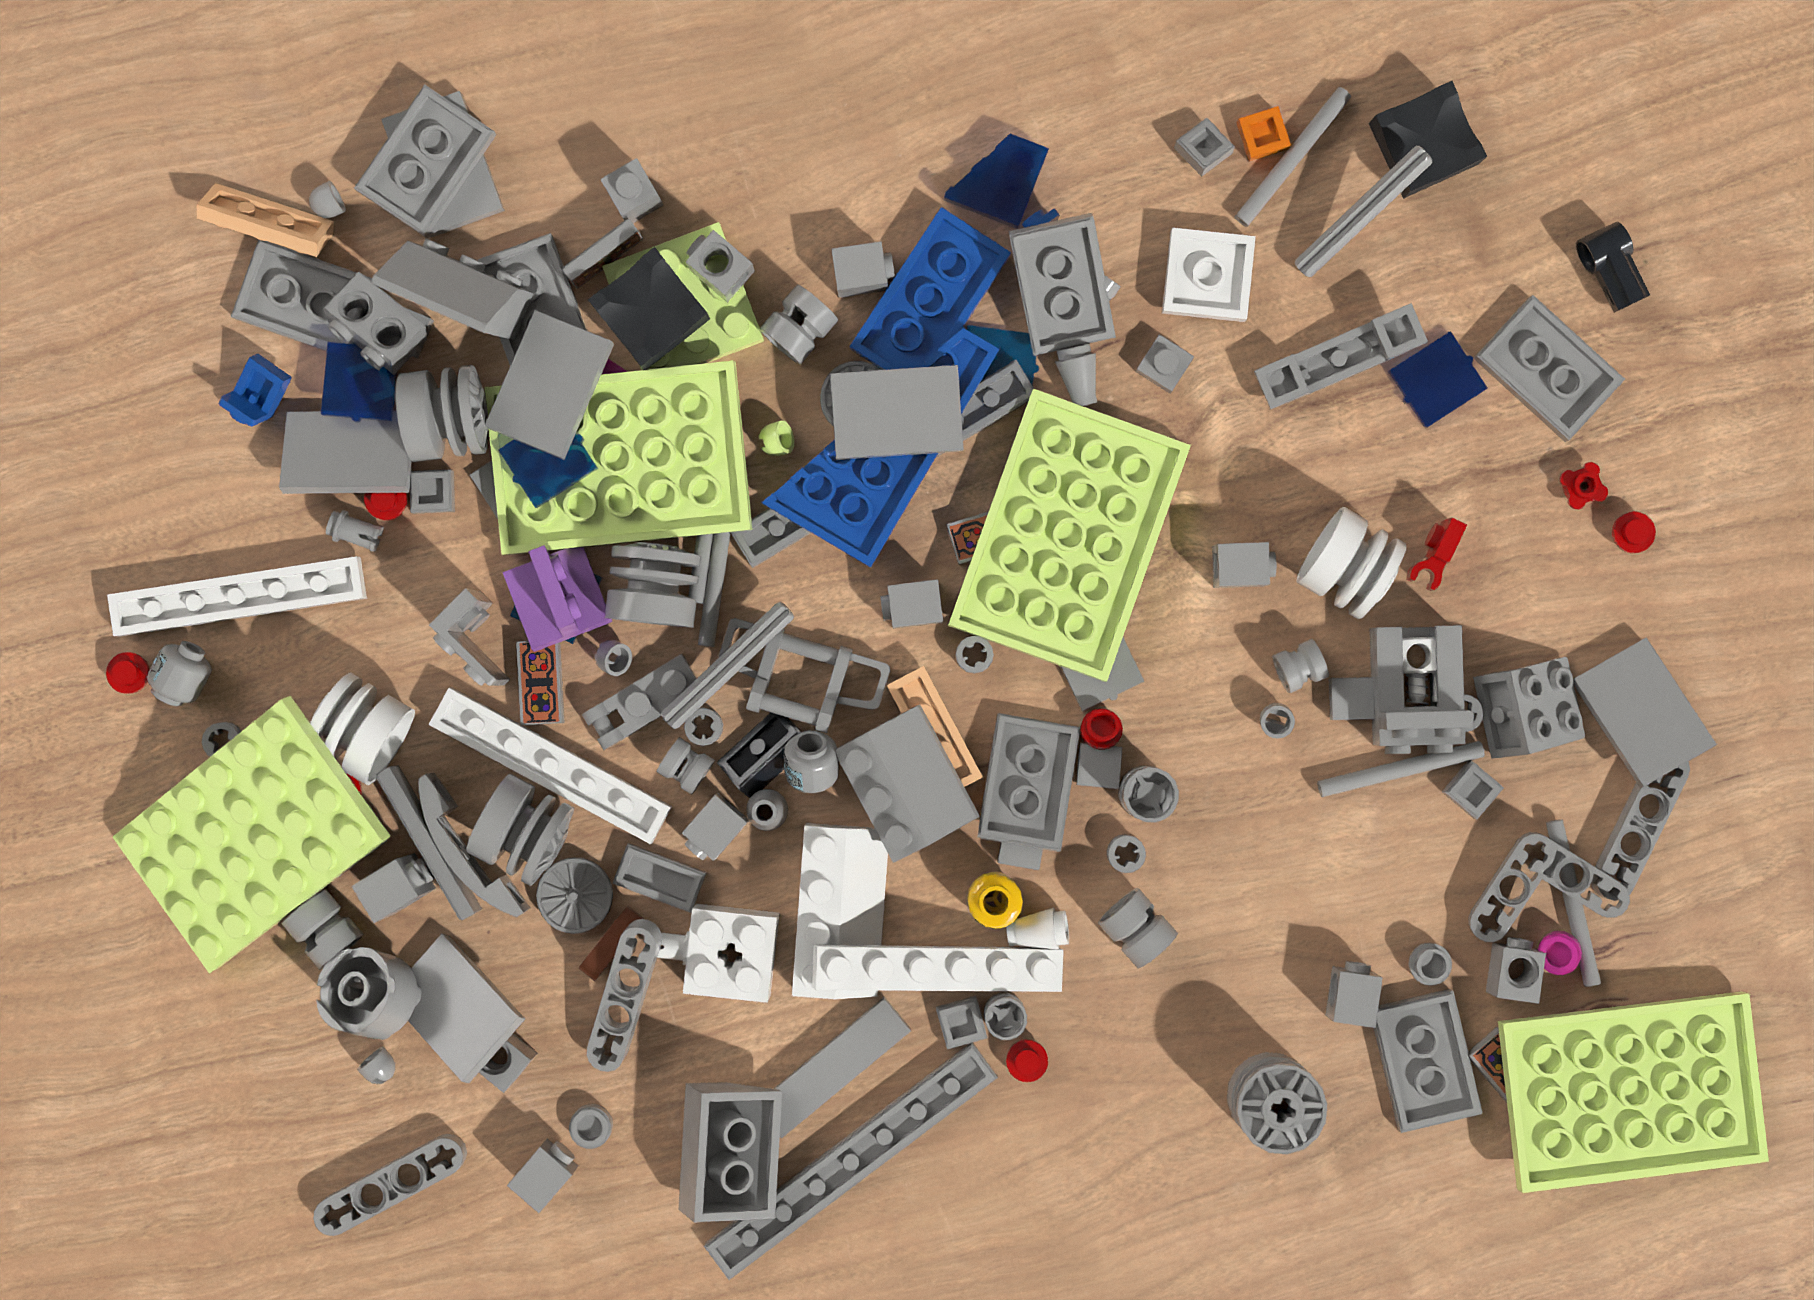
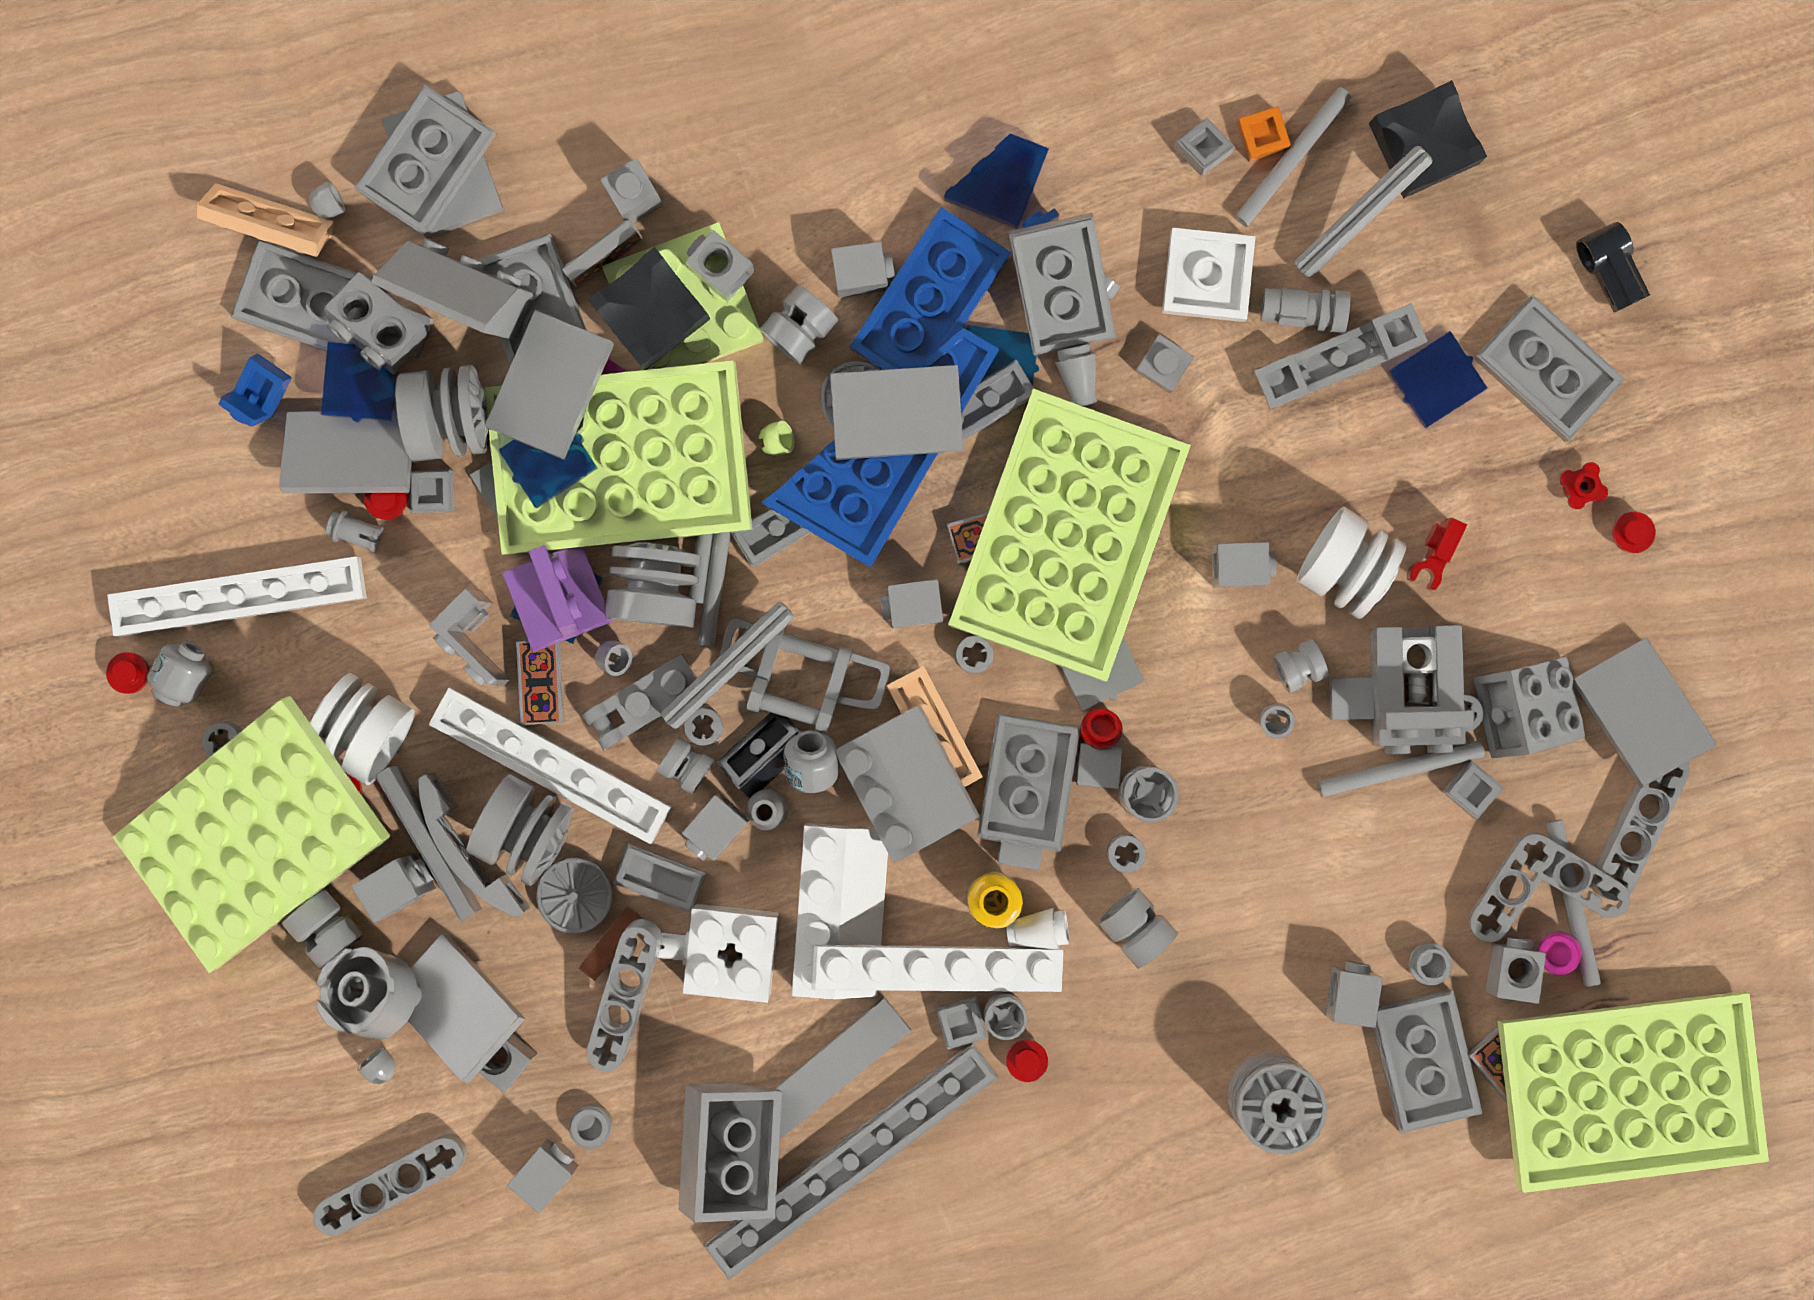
none -> light grey axle [1261,288,1351,333]

